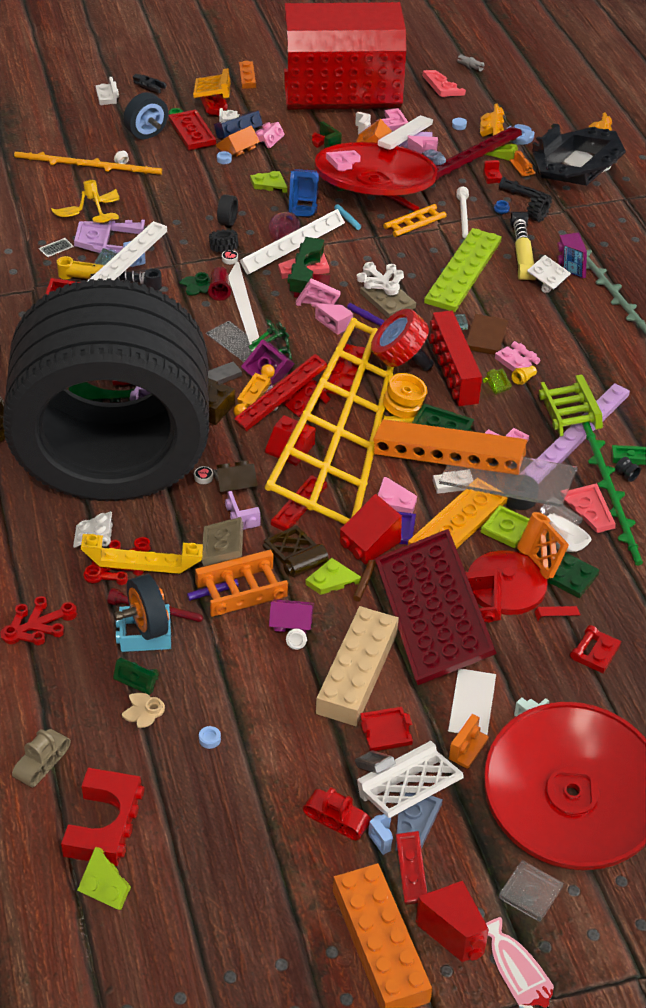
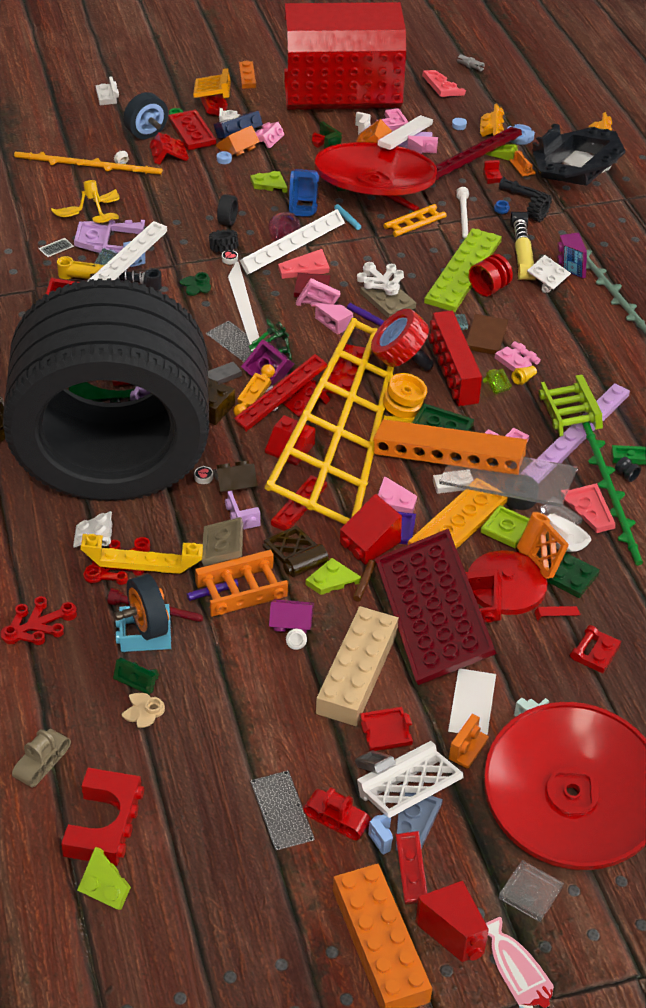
black hinge [133,74,167,94] -> none
light blue tile [199,726,221,749] -> none
dark red plant [208,266,231,301] -> none
dark green arch [287,236,324,293] -> none
bright pink plate [326,150,361,171] -> none
sand blue piece [423,149,446,165] -> none
none -> red bracket [150,132,189,165]
none -> flat silver sticker [250,770,315,850]
none -> red wheel [468,253,513,297]

